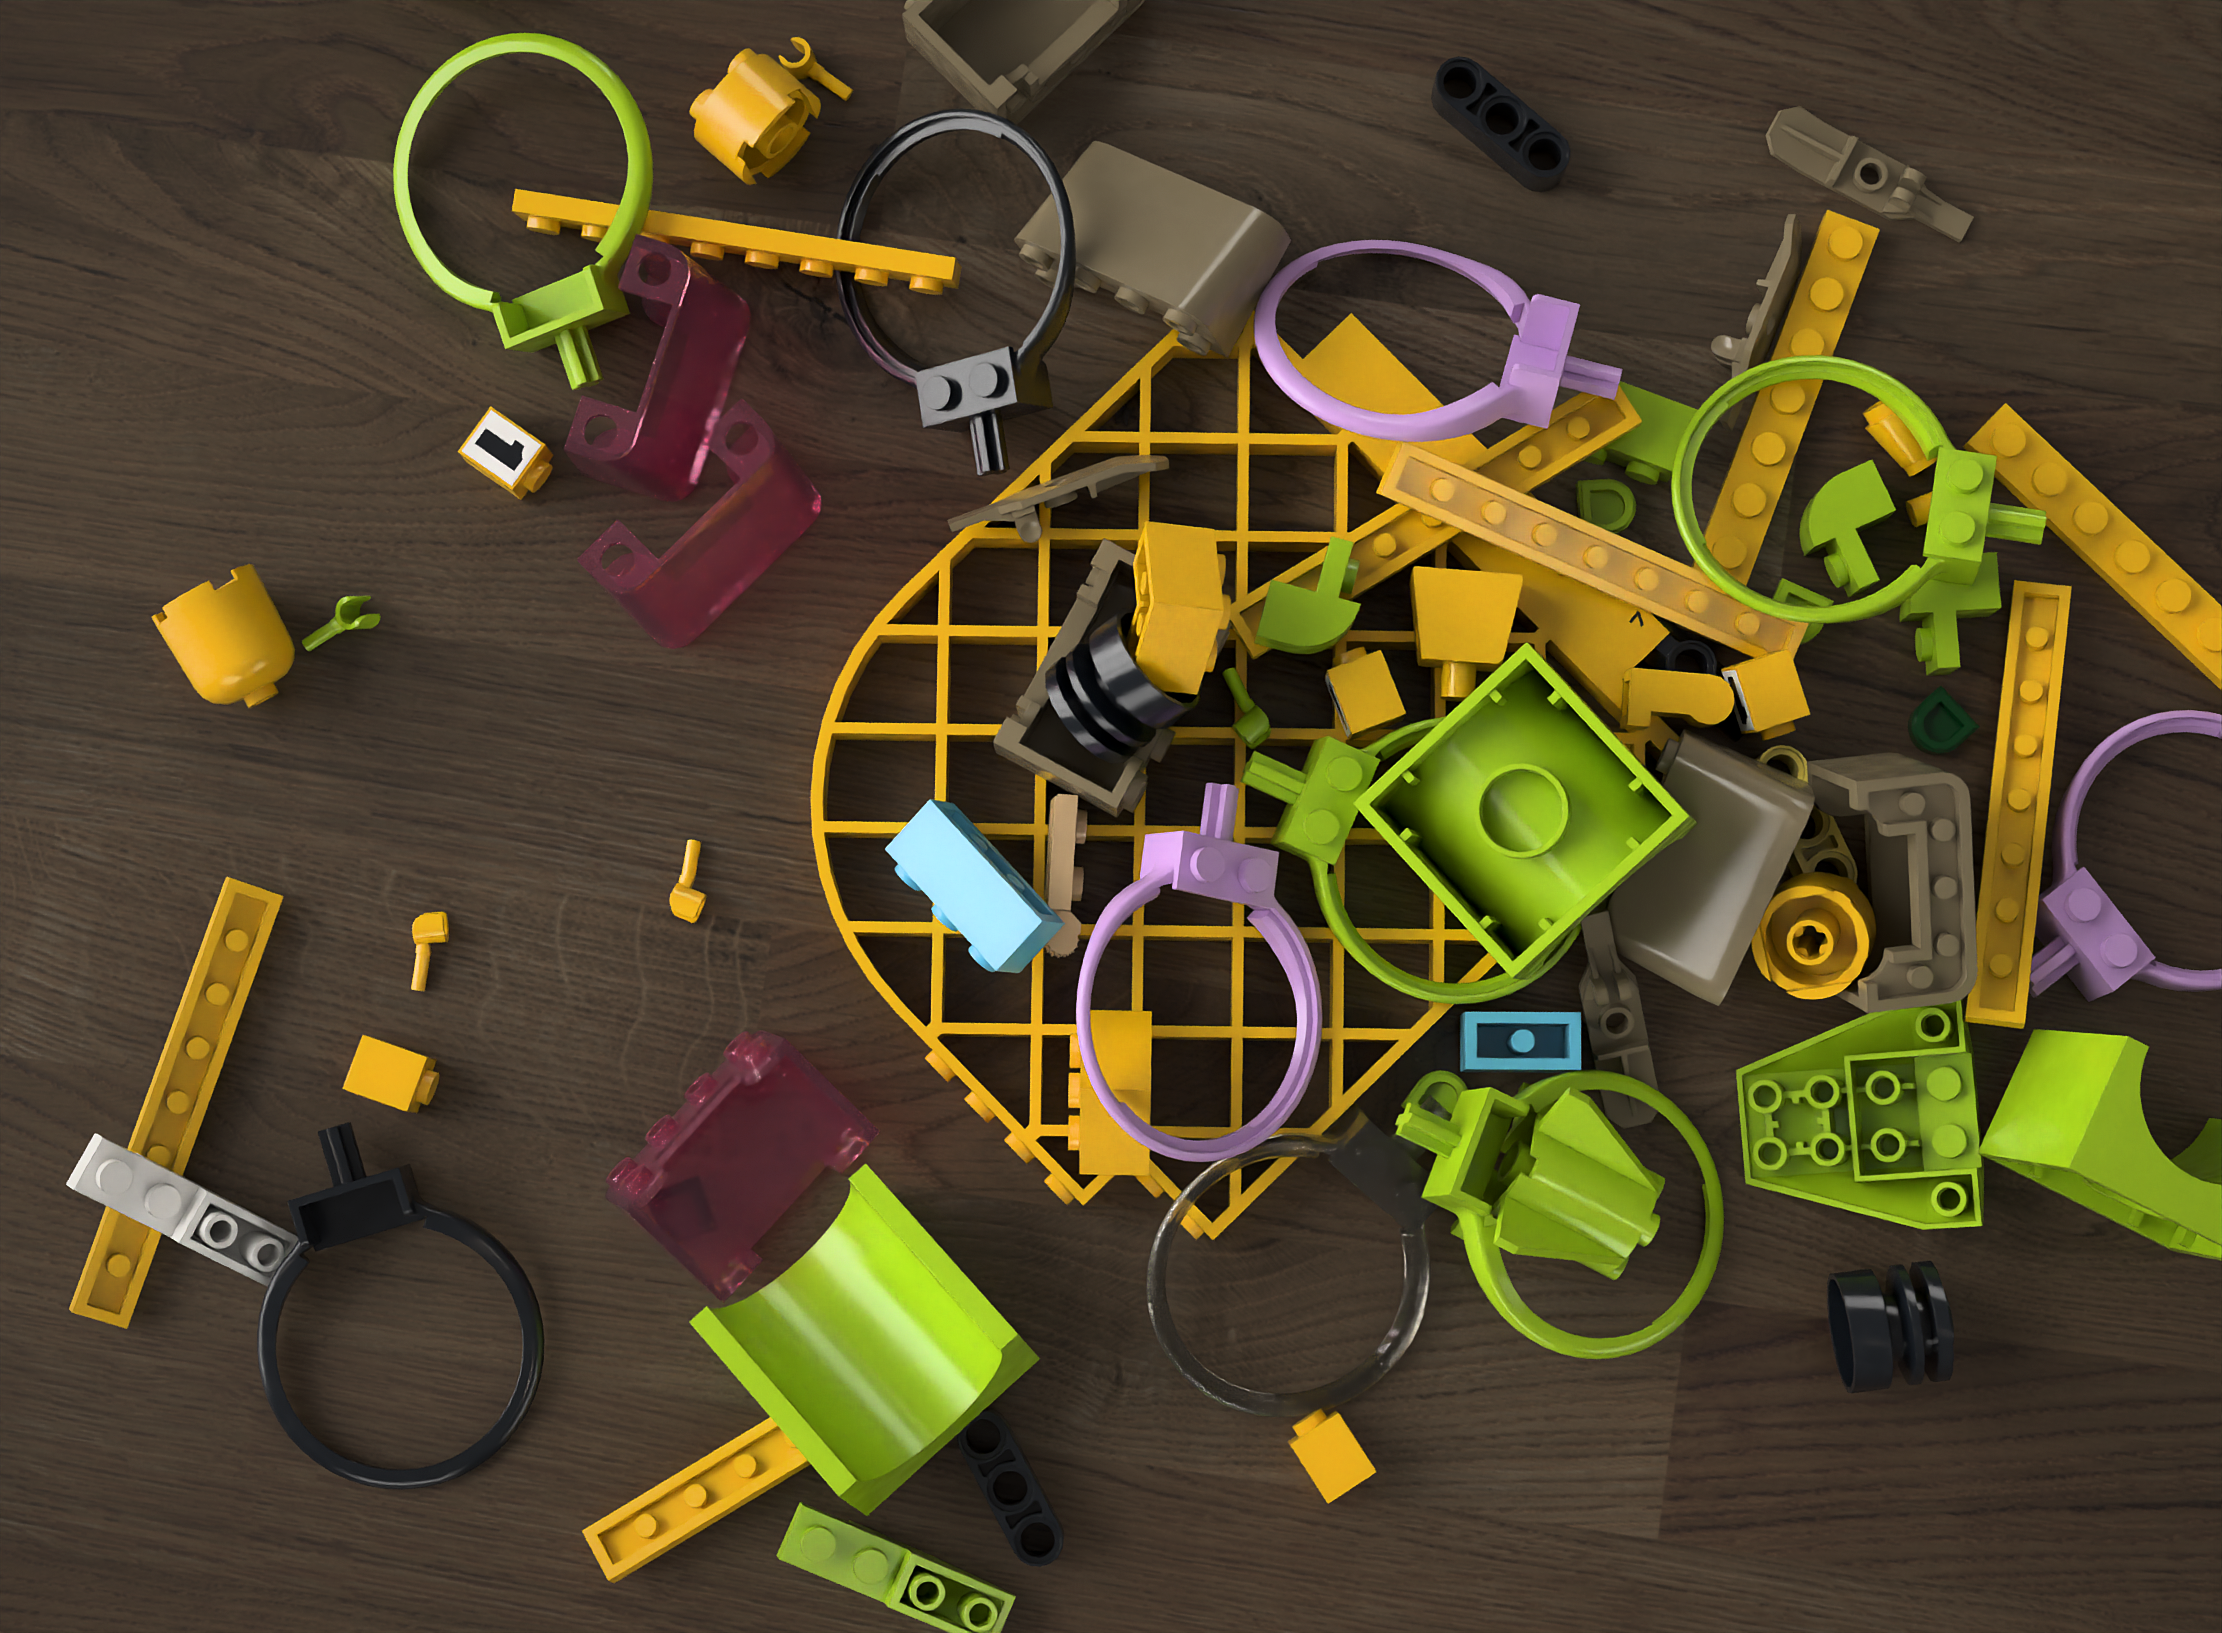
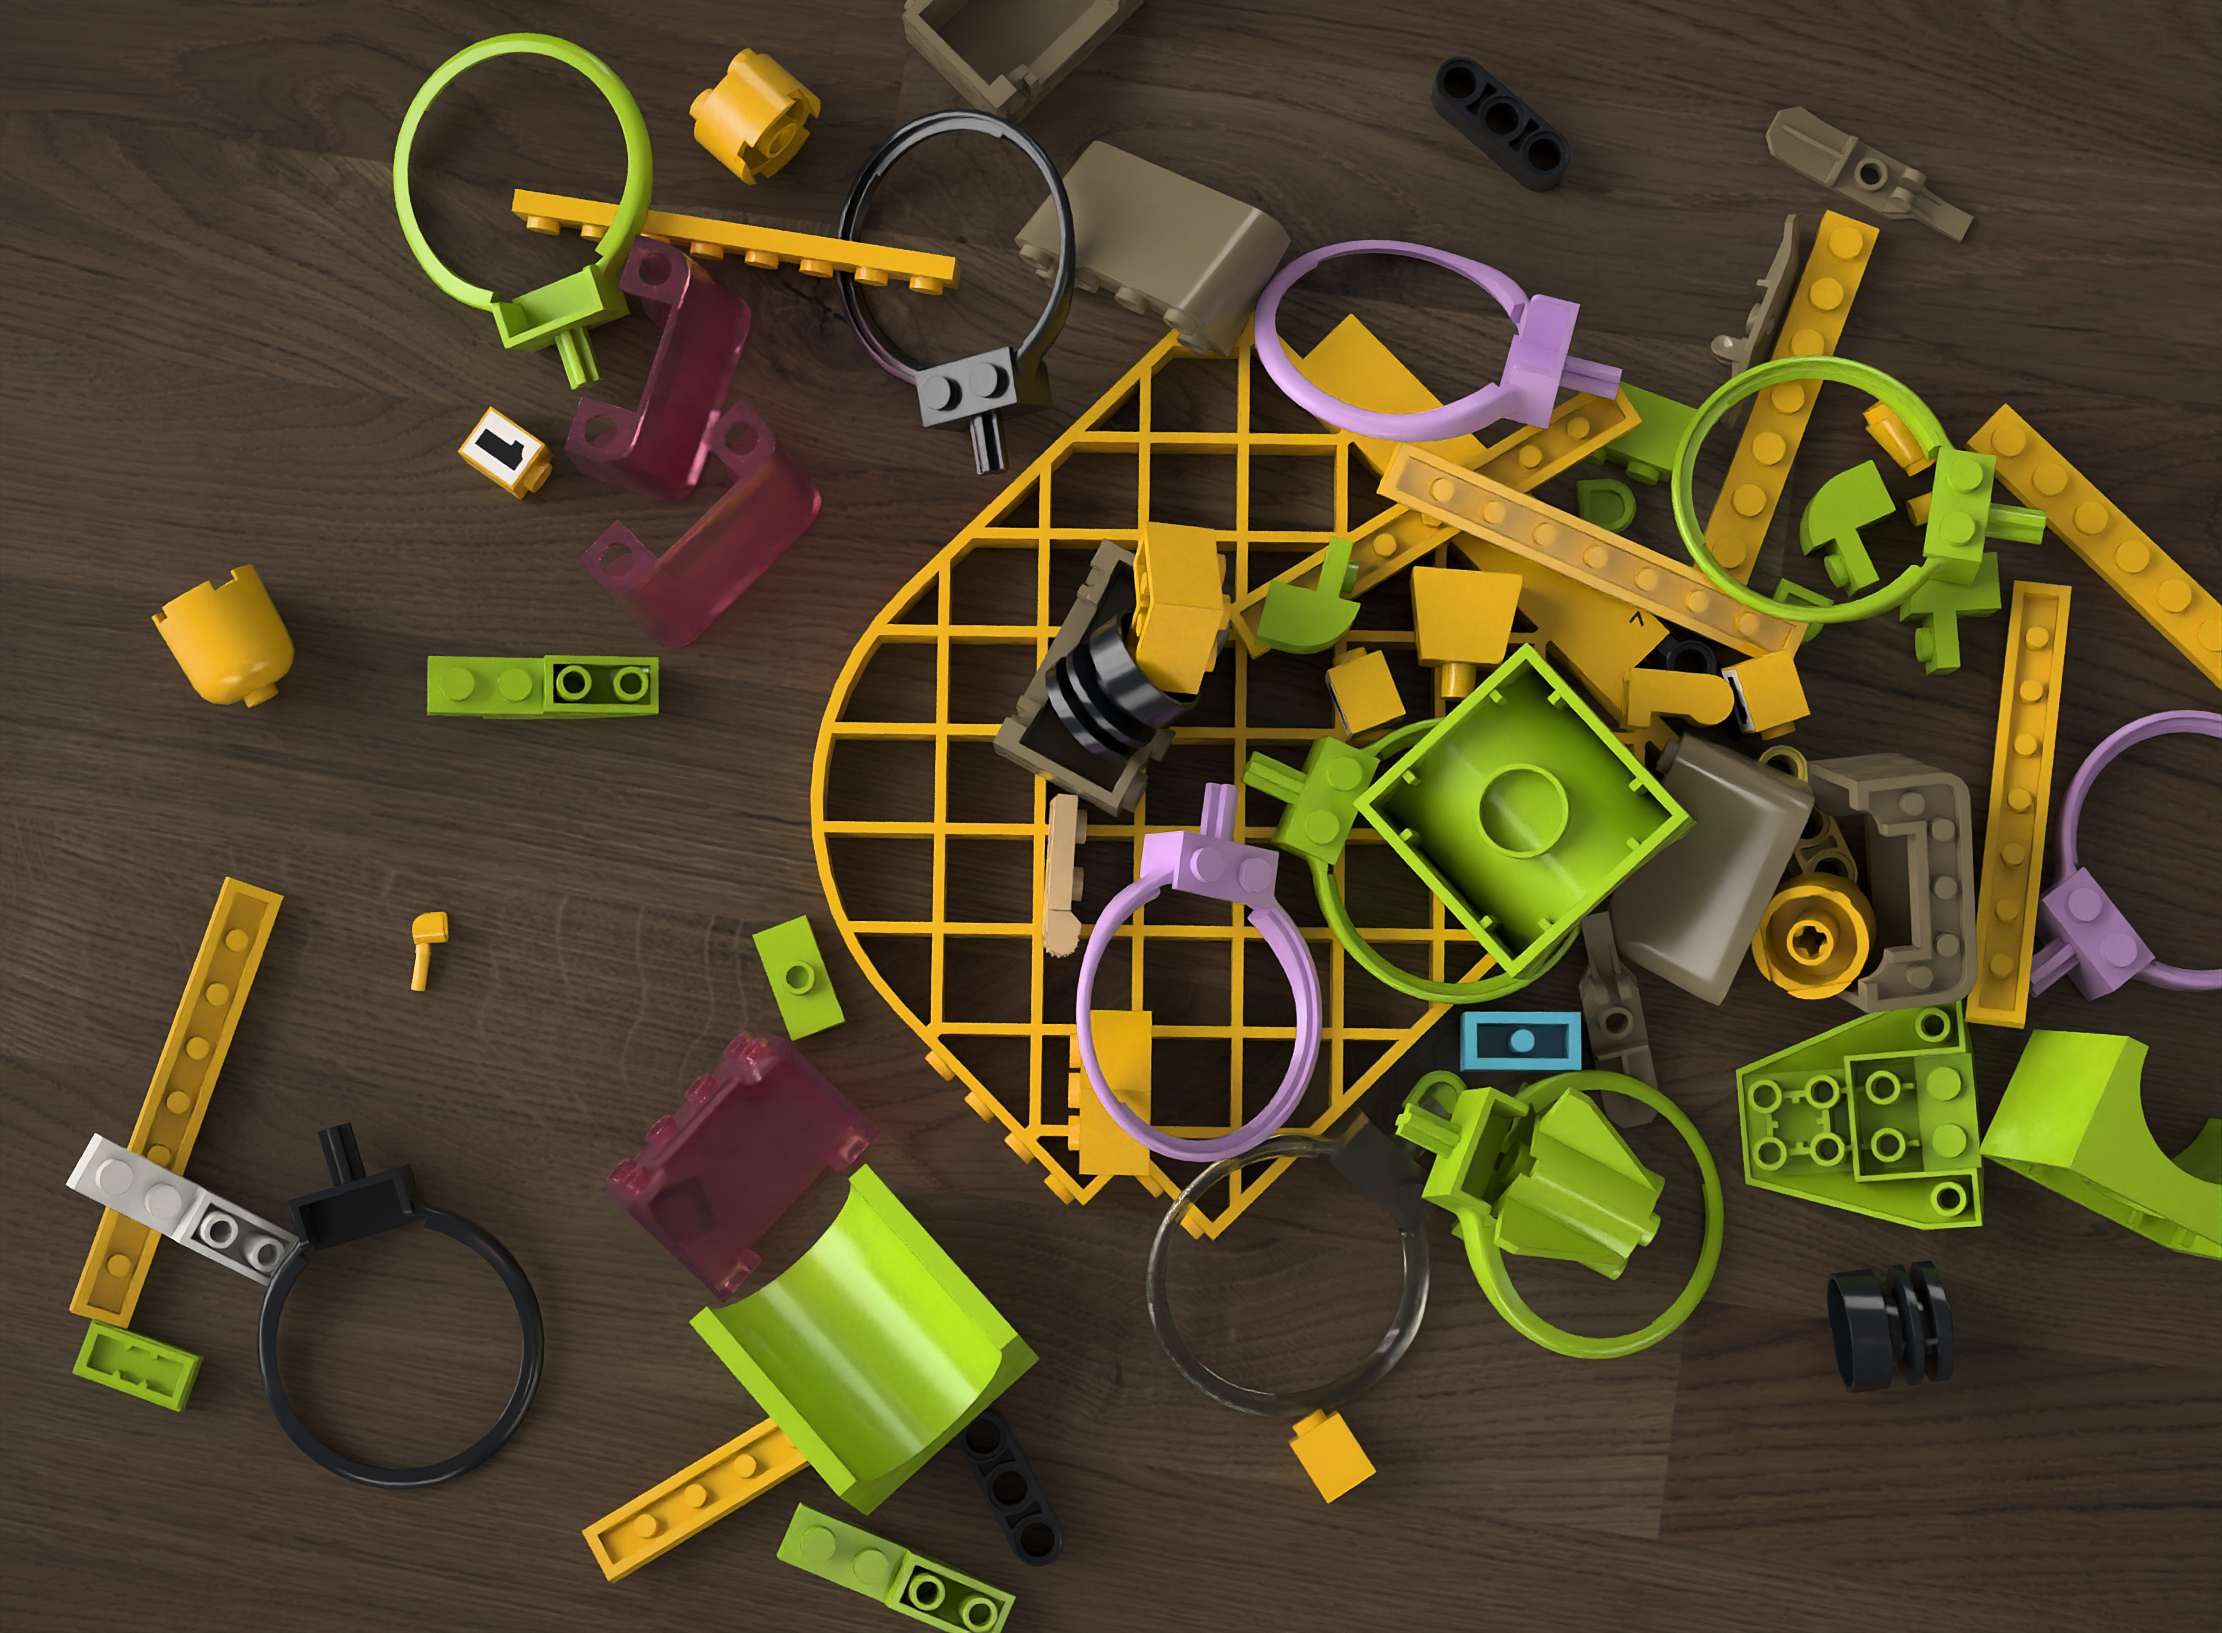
lime hand [302,595,381,651] -> none
yellow brick [342,1035,439,1113] -> none
yellow hand [669,840,707,923] -> none
yellow hand [779,37,853,101] -> none
brick [885,799,1065,973] -> none
dark tan piece [947,455,1169,543] -> none
lime hand [1222,667,1271,749] -> none
dark green tile [1908,686,1980,755] -> none
none -> lime plate [72,1319,204,1412]
none -> lime slope [427,655,659,719]
none -> lime plate [752,915,846,1042]

